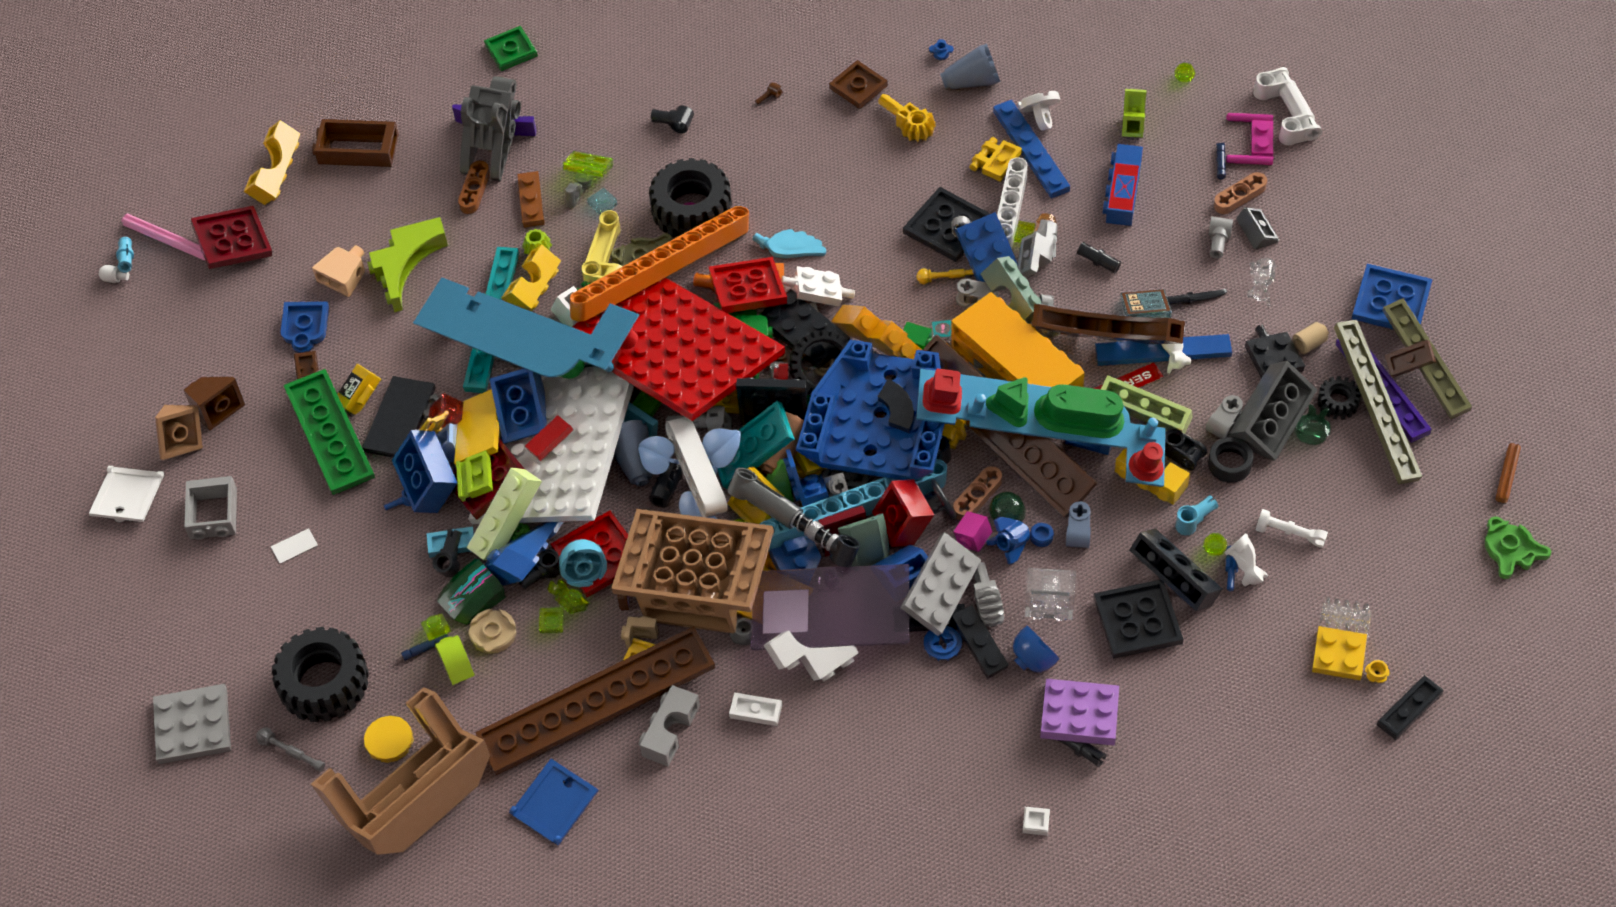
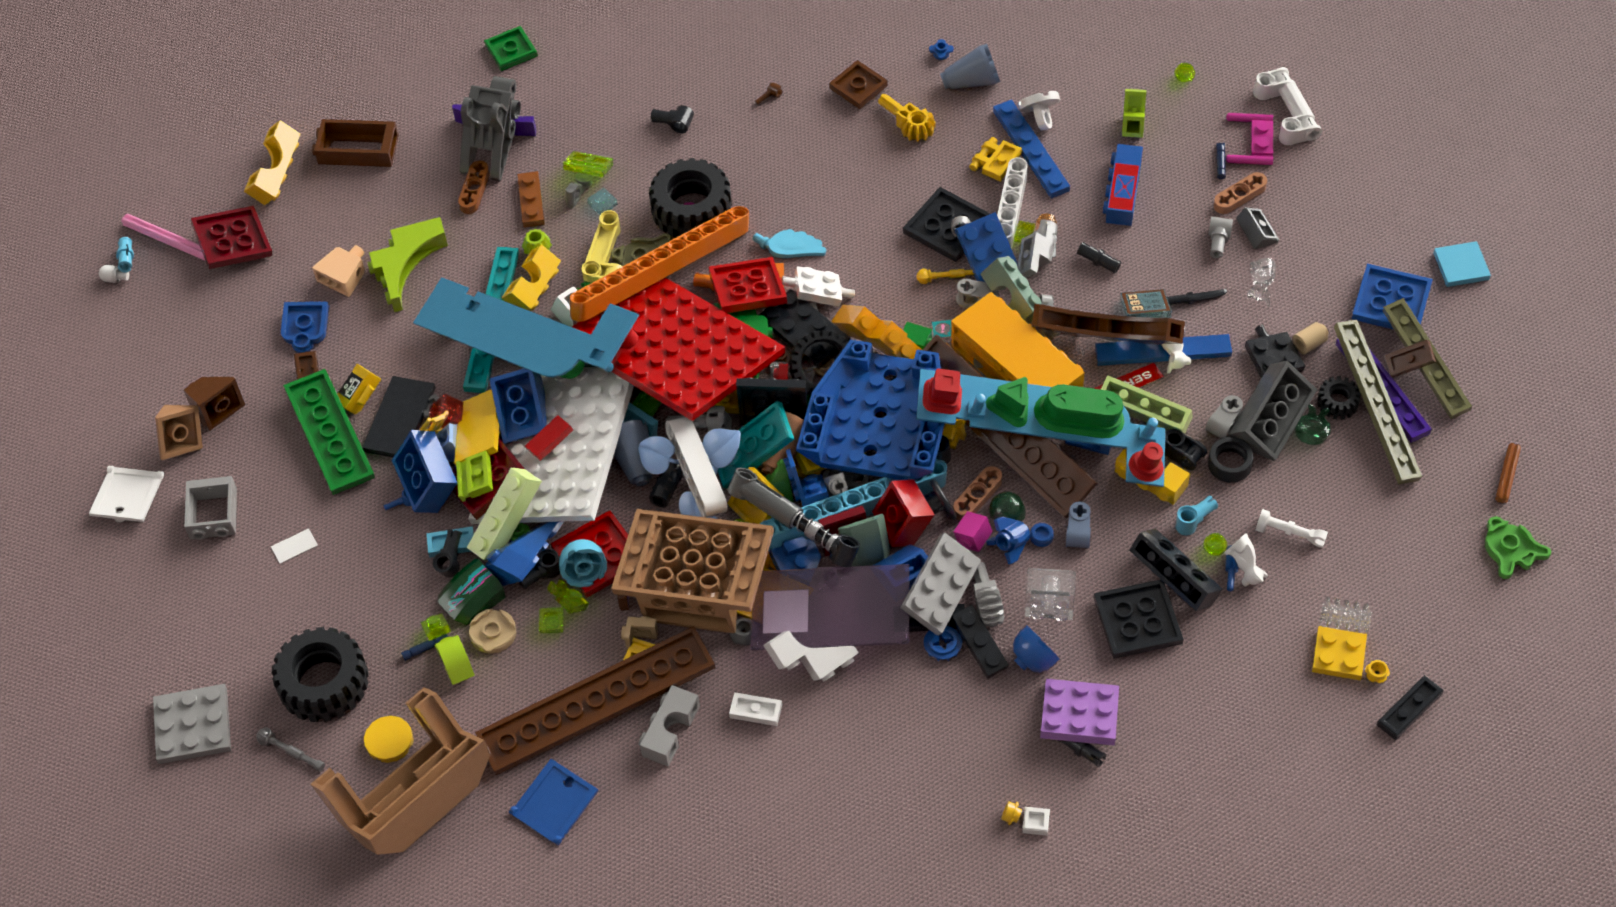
black tile [878,379,914,433] -> none
none -> yellow plate [1001,801,1022,825]
none -> medium azure tile [1433,241,1491,287]

